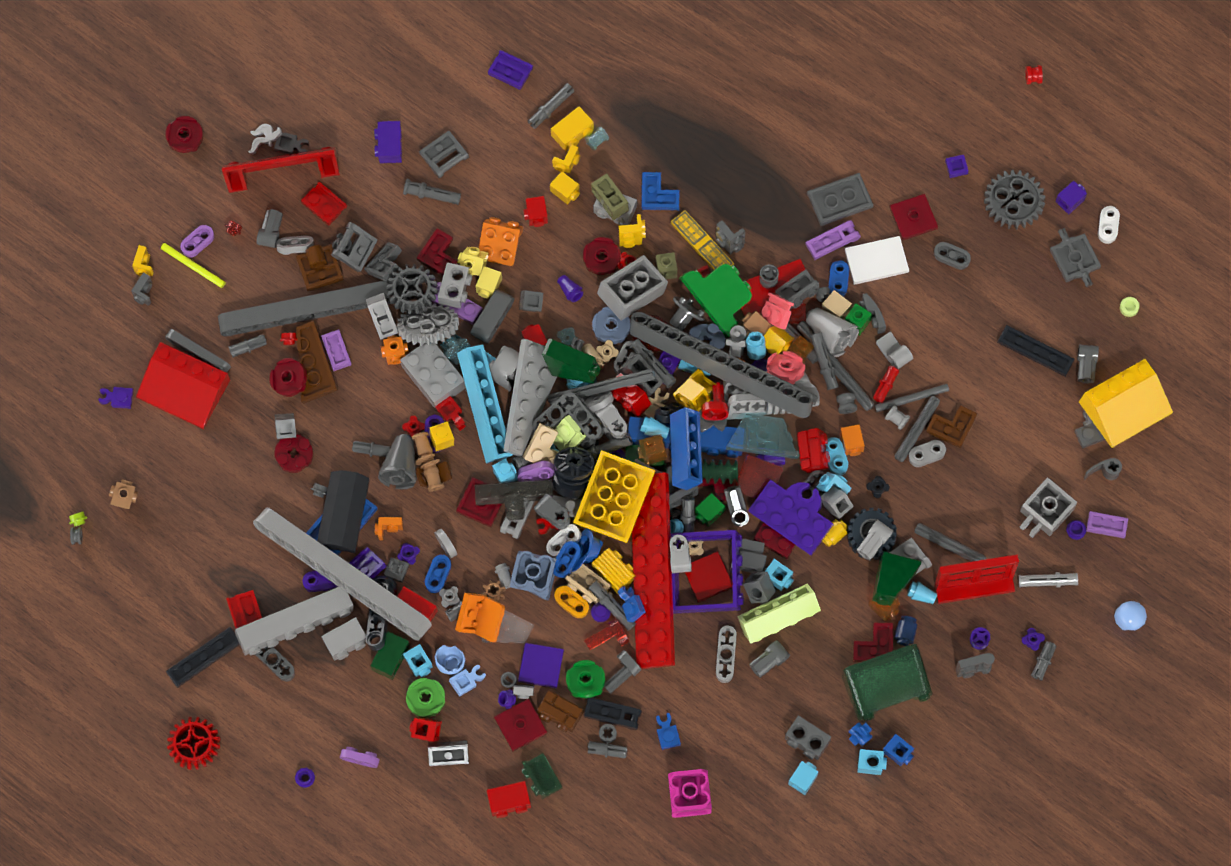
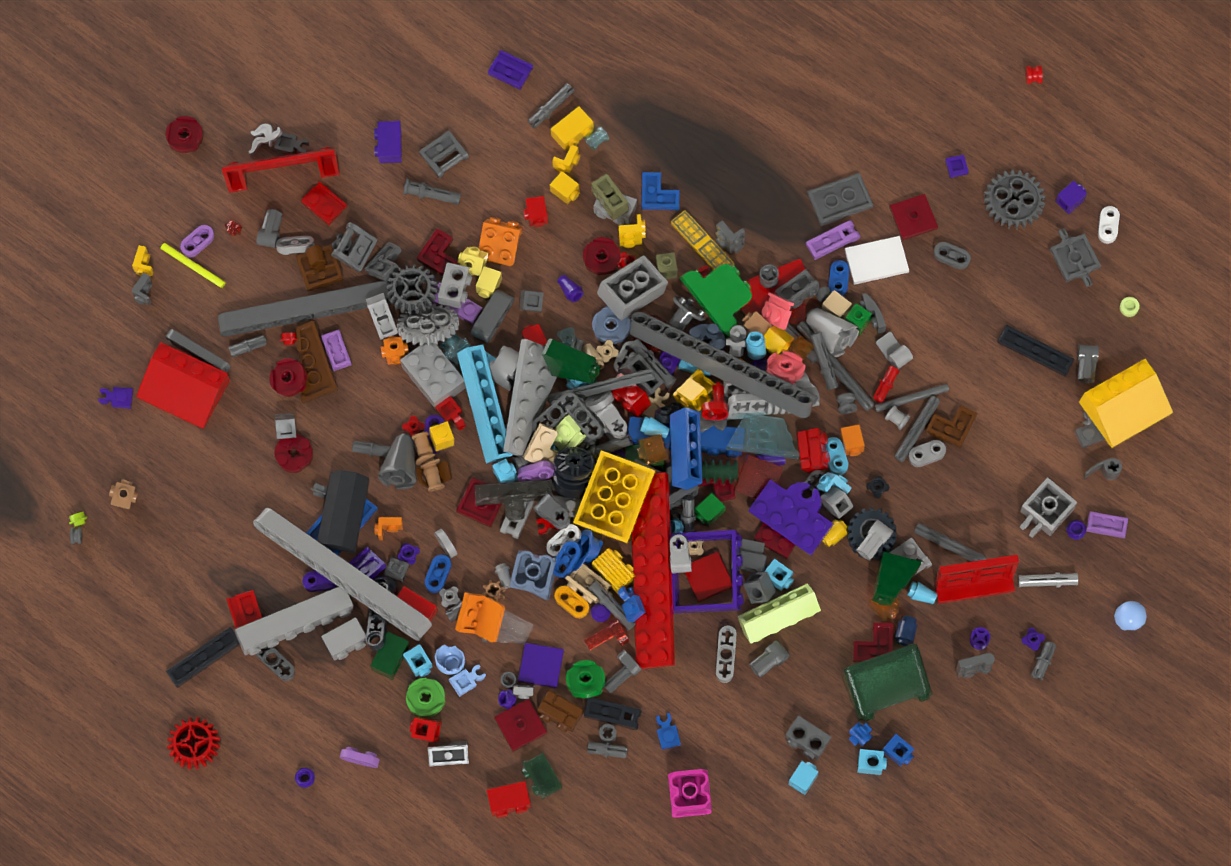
dark grey piece [724,486,749,526] -> none

